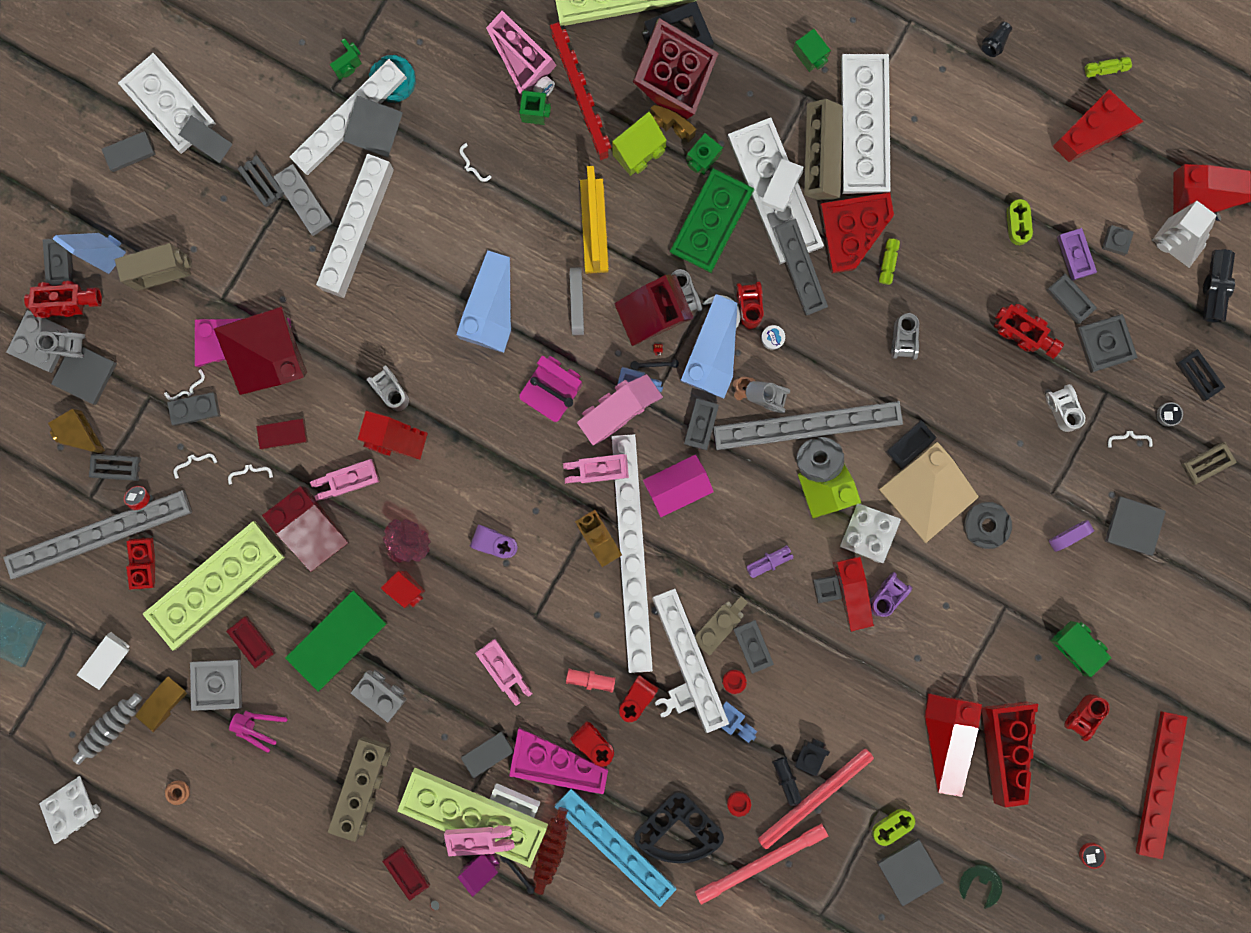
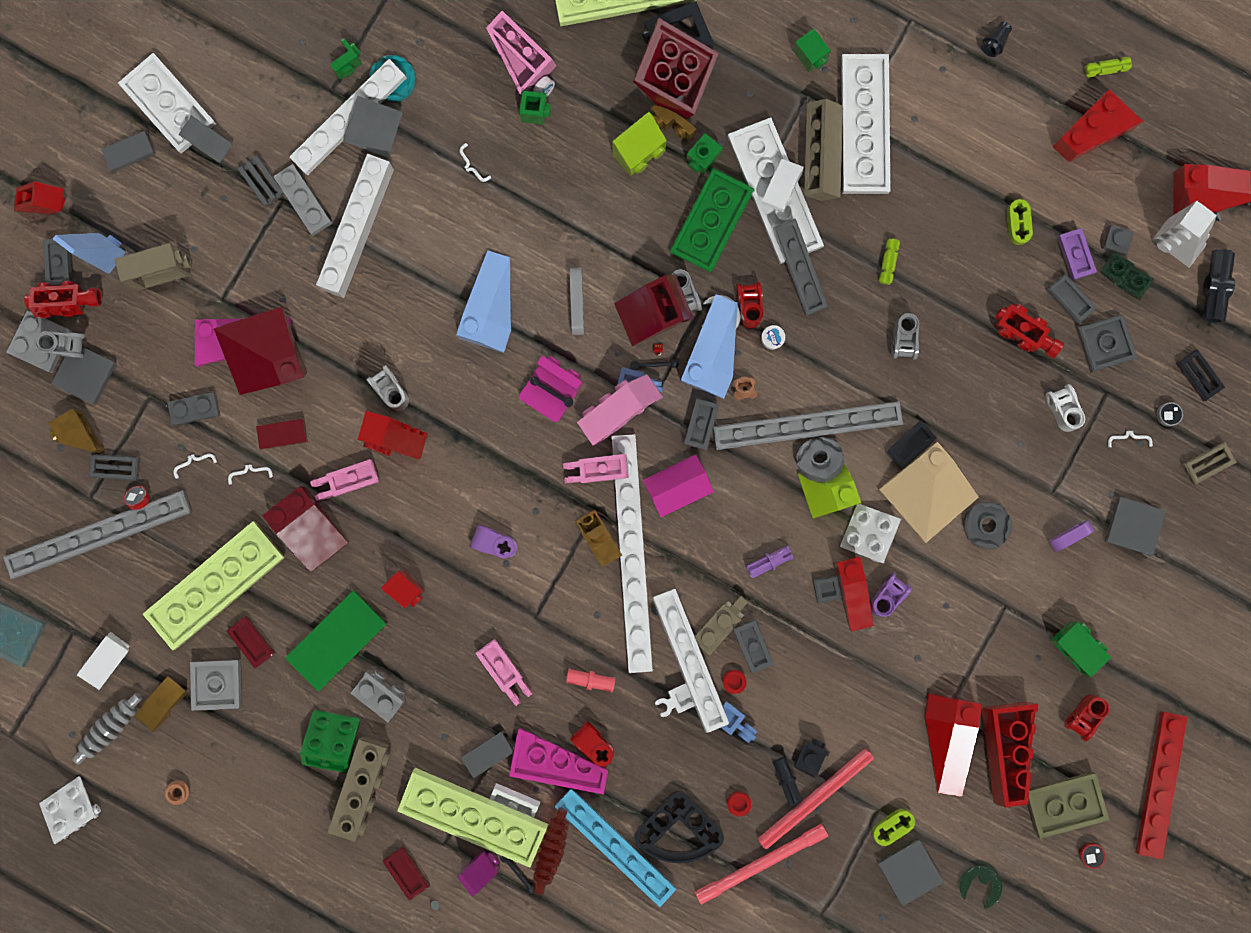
red slope [126,538,155,590] -> none
white piece [164,369,205,401] -> none
dark pink plant [229,711,288,753] -> none
clear pink plant [383,519,431,563] -> none
bright pink hinge [444,825,515,856] -> none
red plate [550,22,611,161] -> none
yellow fence [580,166,609,274] -> none
red piece [619,675,659,722] -> none
light grey piece [746,381,791,413] -> none
red plate [820,192,894,274] -> none
none -> red slope [14,182,65,214]
none -> green bracket [300,710,360,773]
none -> olive plate [1028,772,1109,839]
none -> clear green slope [1100,252,1154,301]

